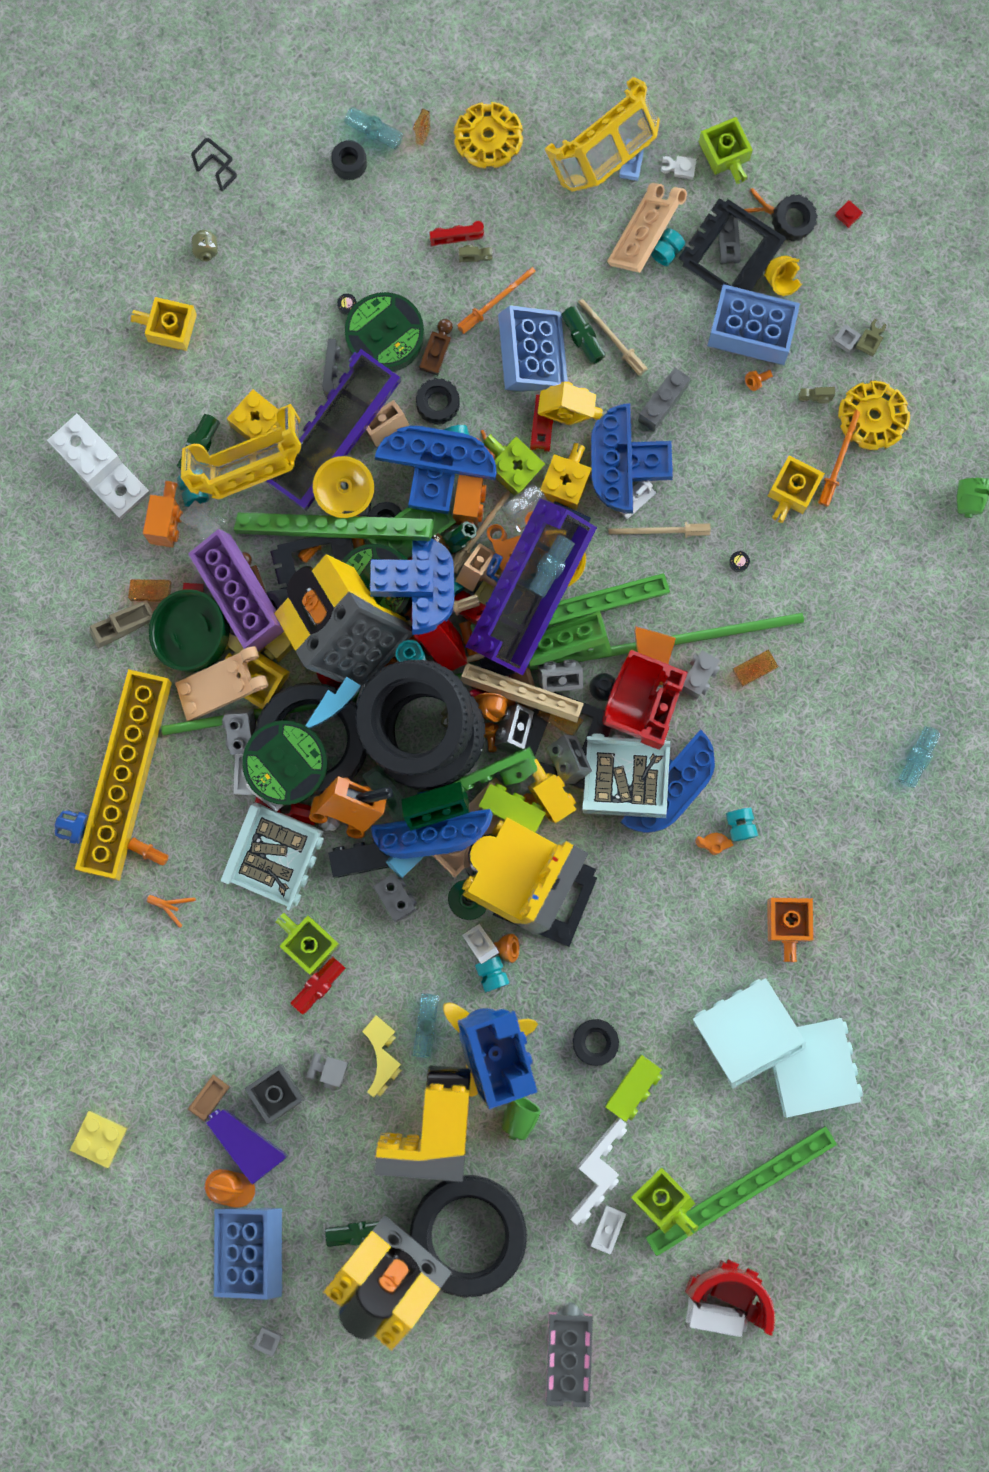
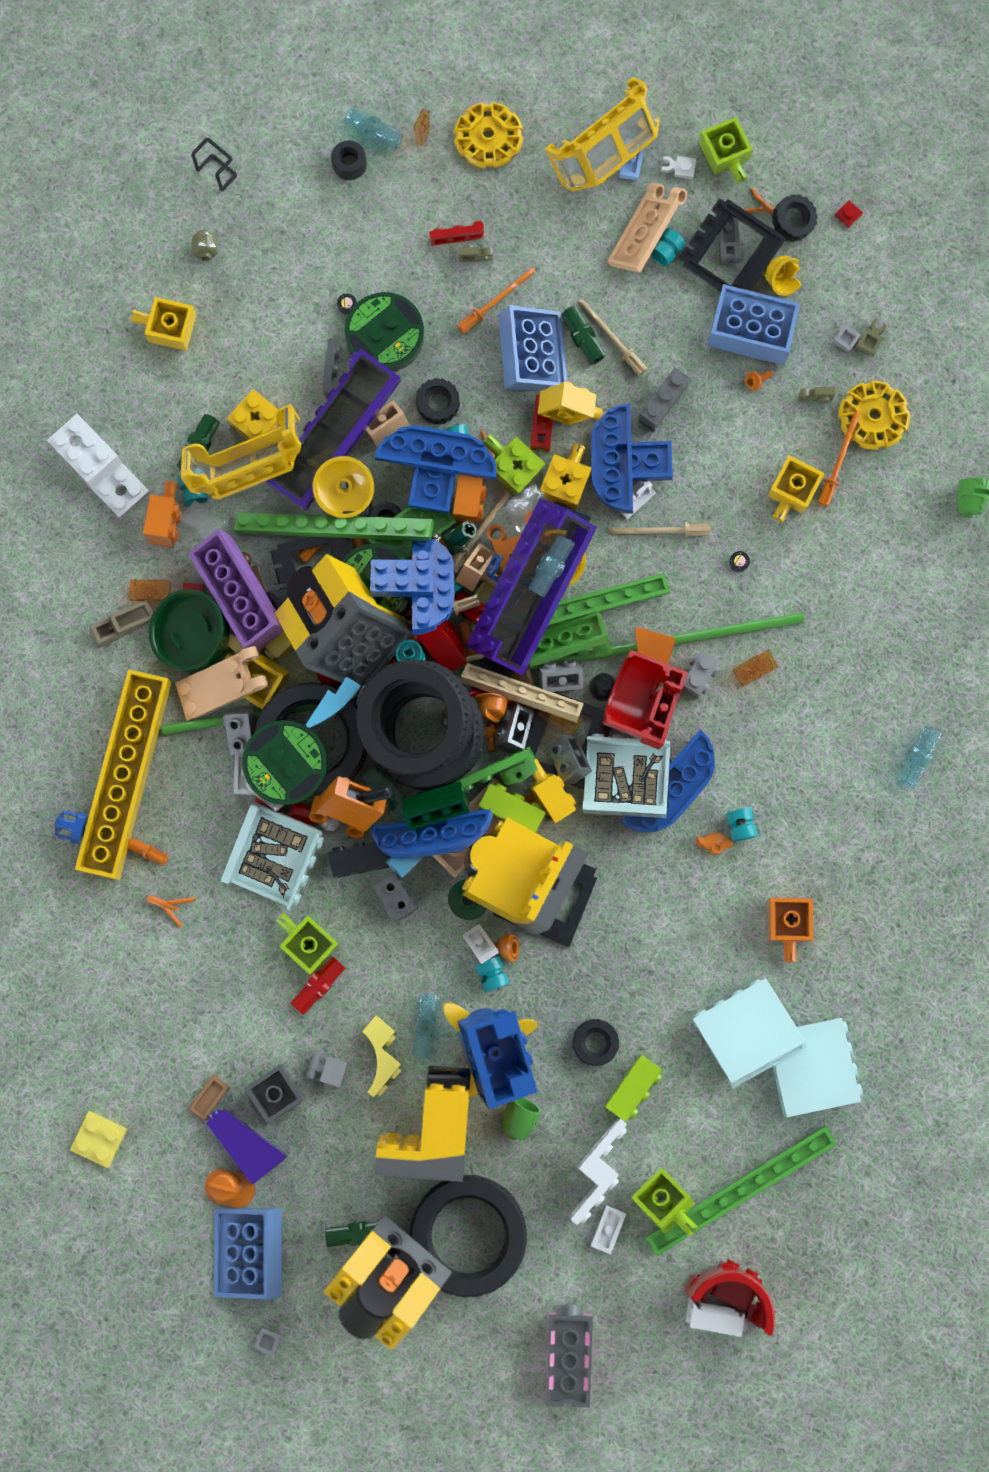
reddish brown plate [419,319,453,376] -> none

